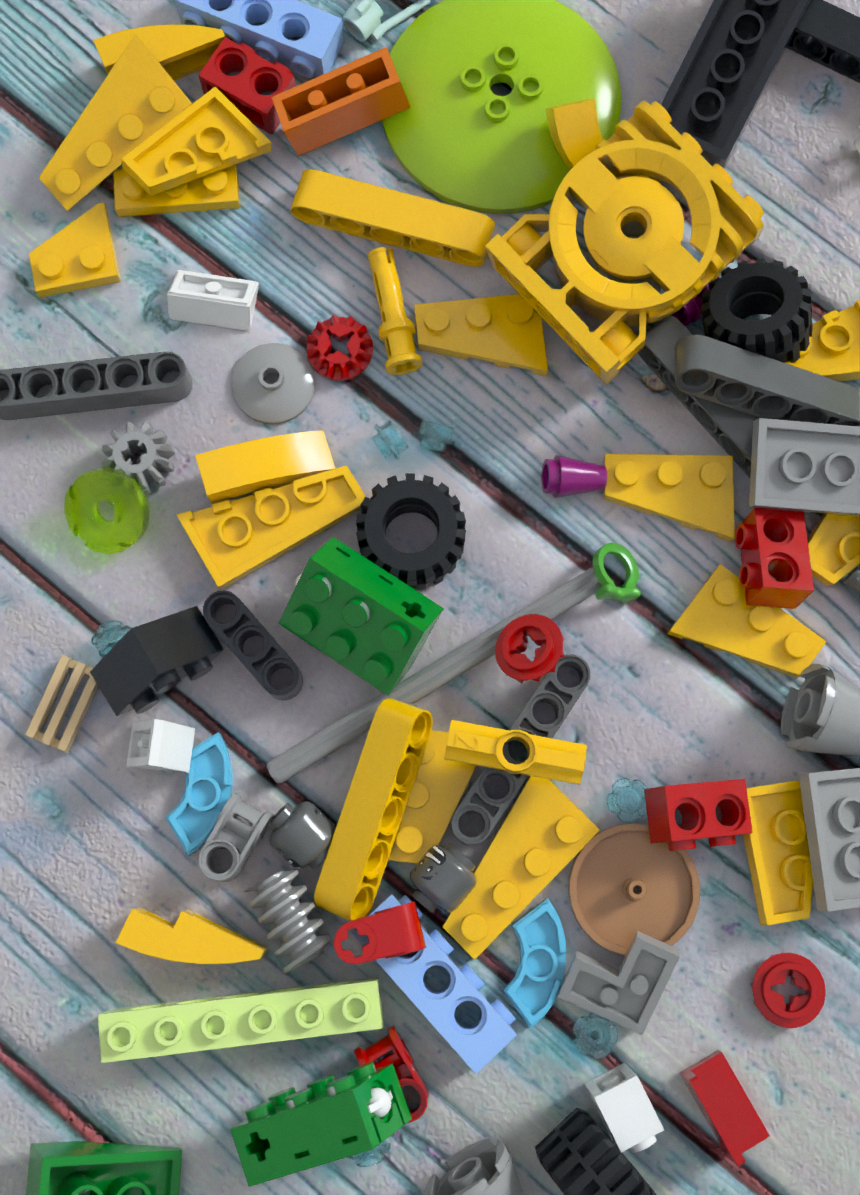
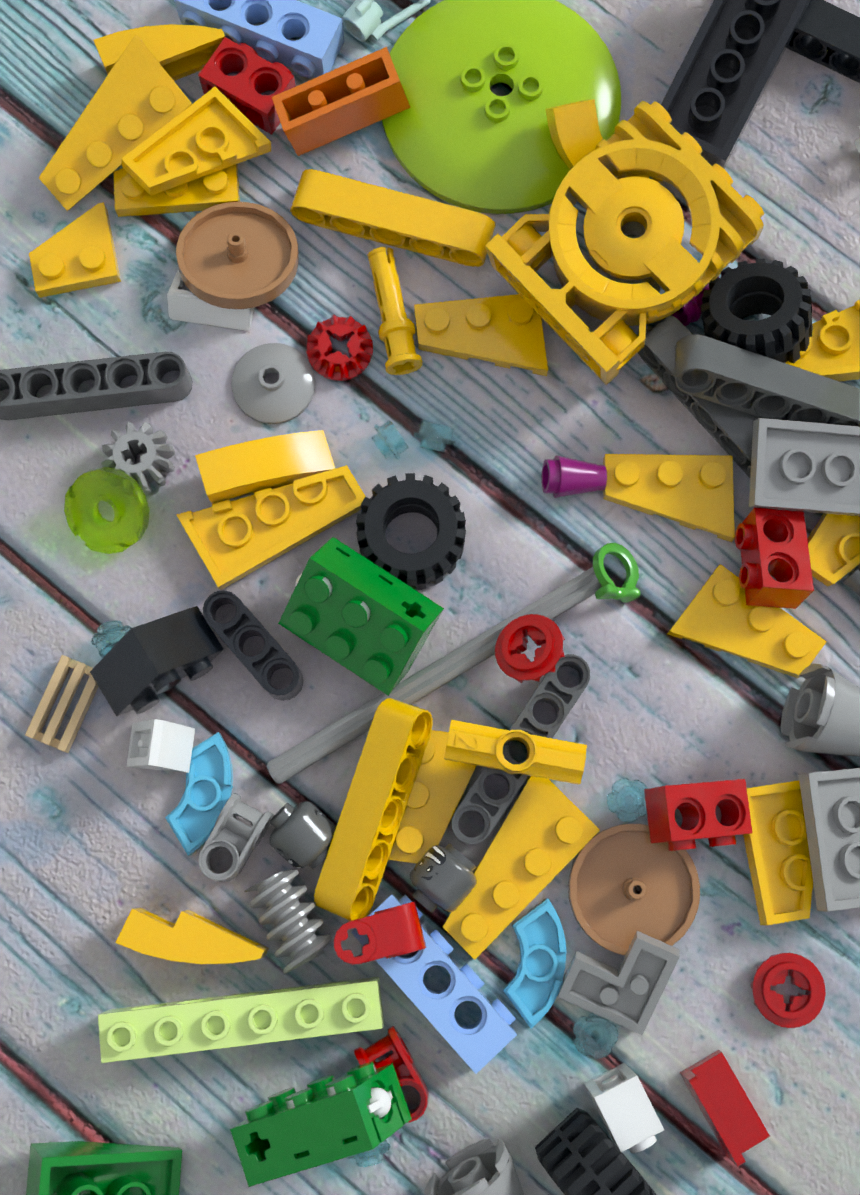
none -> medium nougat piece [176,202,299,309]

